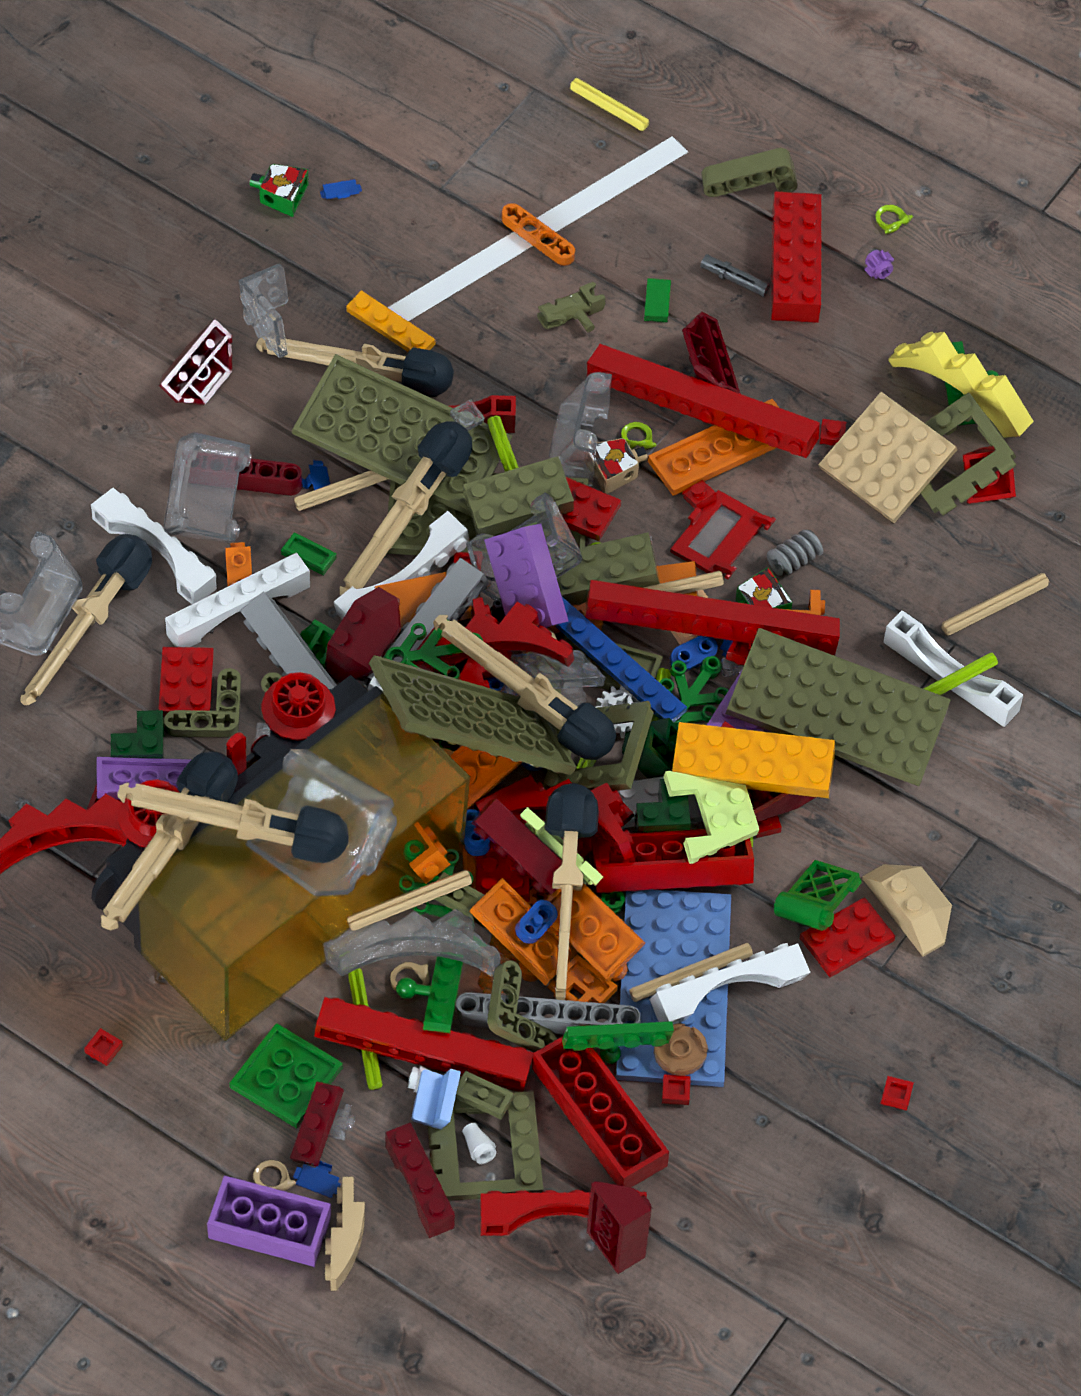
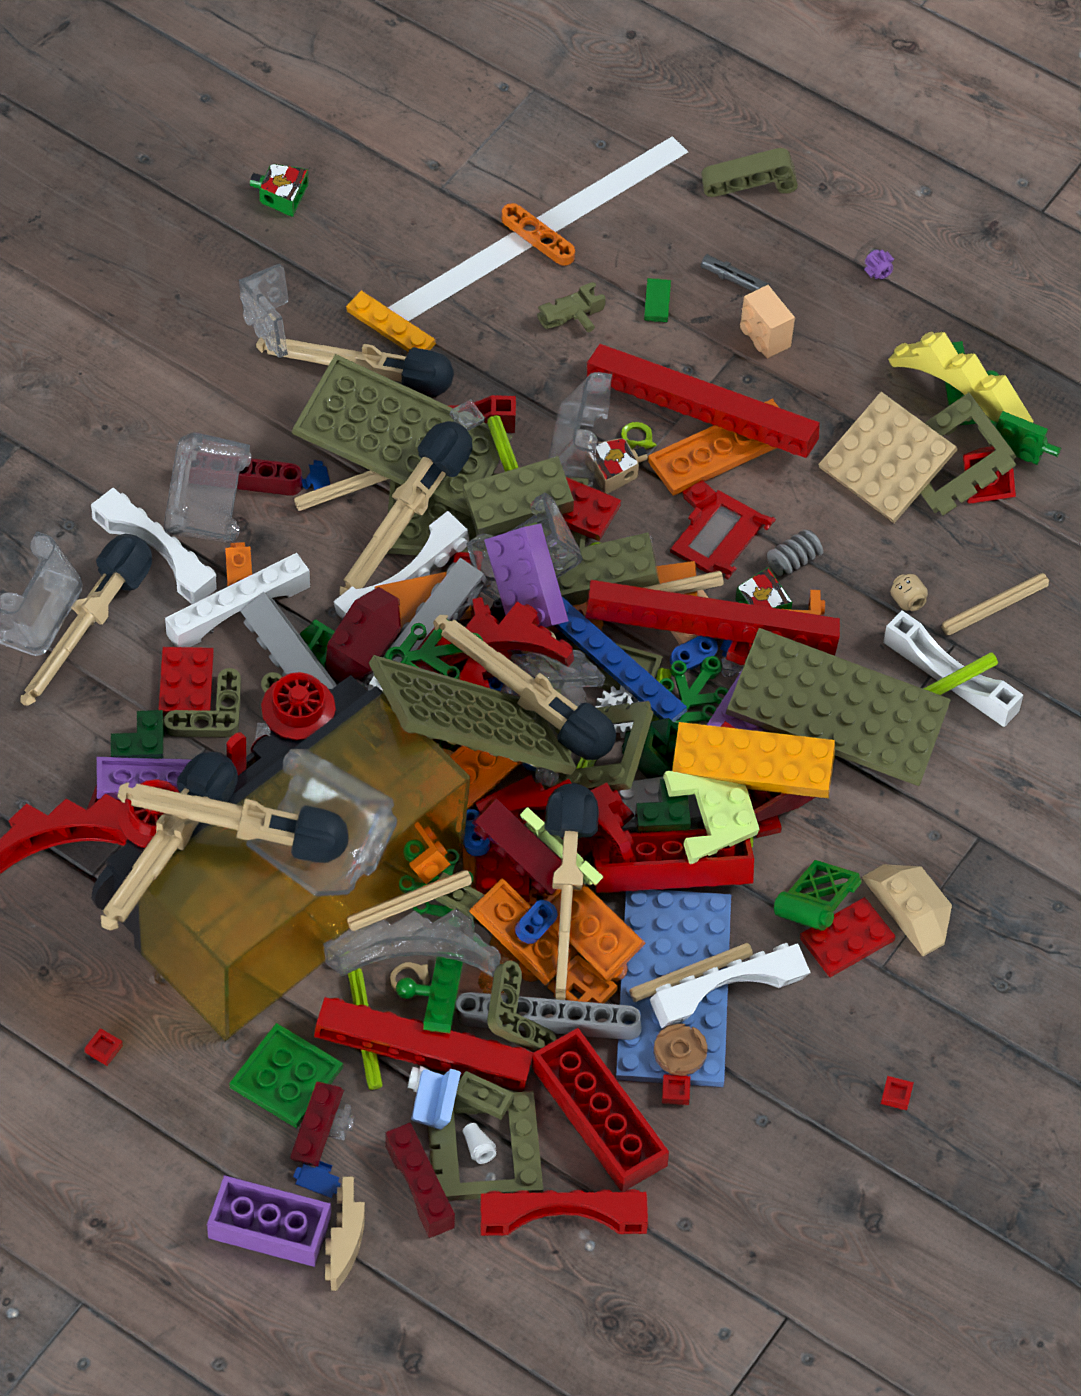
wedge [159,319,232,405] -> none
tan piece [253,1160,296,1191] -> none
green tile [281,532,337,576] -> none
blue piece [320,179,362,199] -> none
green plate [562,1021,674,1064] -> none
light yellow axle [570,78,649,131] -> none
dark red slope [587,1181,652,1274] -> none
green bush [601,891,625,914] -> none
dark red wedge [682,312,741,394] -> none
red brick [771,192,821,323] -> none
red plate [819,419,846,446] -> none
lime piece [876,205,913,234] -> none
none -> clear plate [535,767,559,787]
none -> light nougat brick [740,285,795,358]
none -> tan head [890,574,928,611]
none -> green plate [989,411,1061,465]

